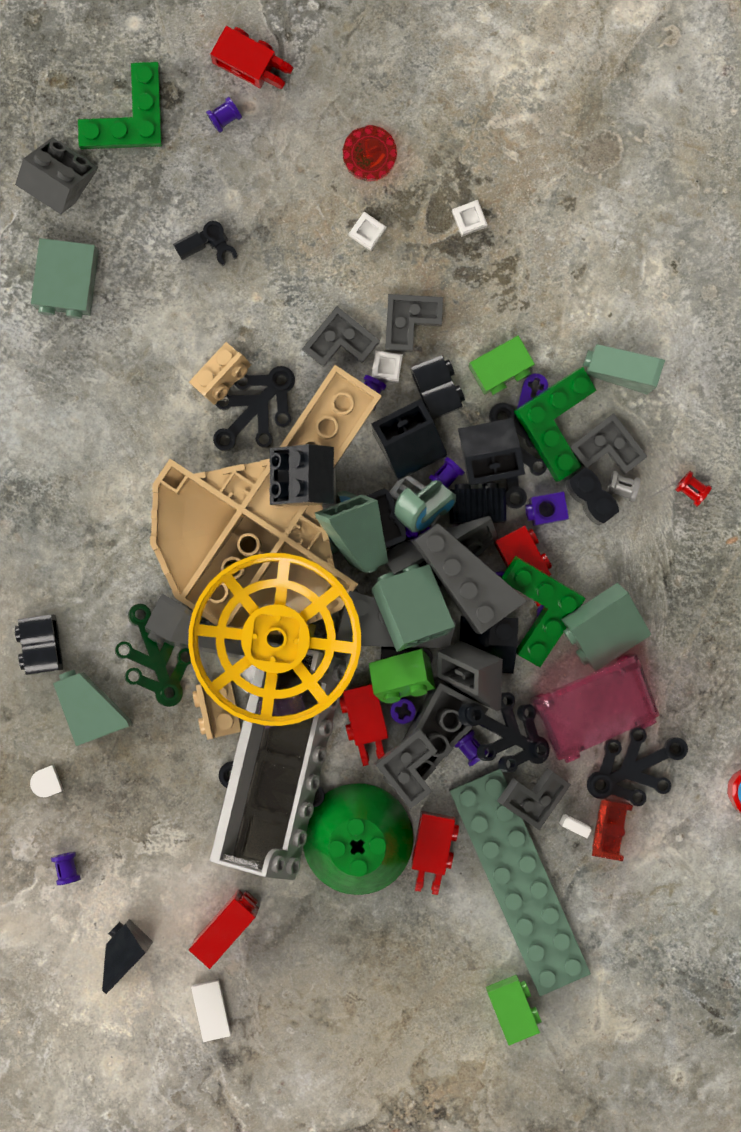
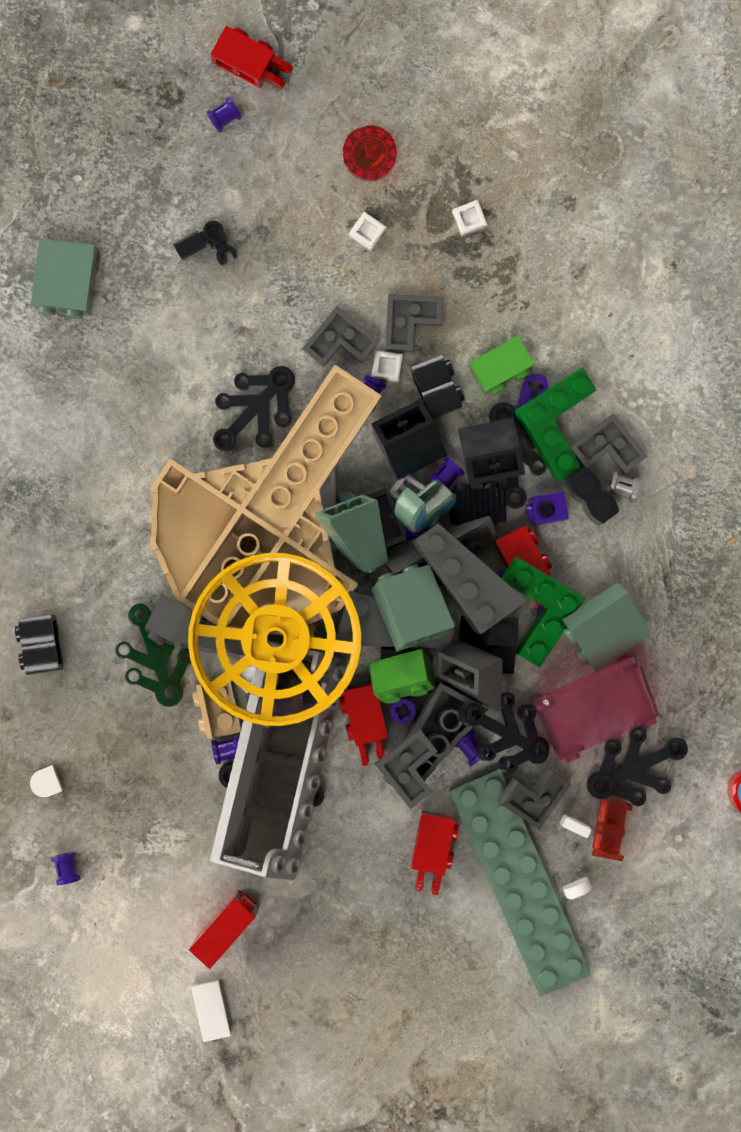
dark grey slope [15,137,98,214] -> none
sand green slope [53,670,133,746] -> none
green plate [78,62,162,150] -> none
black slope [102,919,153,994] -> none
tan bracket [189,342,251,405] -> none
black slope [269,444,334,505] -> none
green cone [303,783,413,895] -> none
bright green brick [486,975,542,1045] -> none
sand green slope [583,344,665,395] -> none
red bush [675,470,712,507] -> none
none -> dark purple bush [211,735,240,765]
none -> white tile [561,876,593,899]

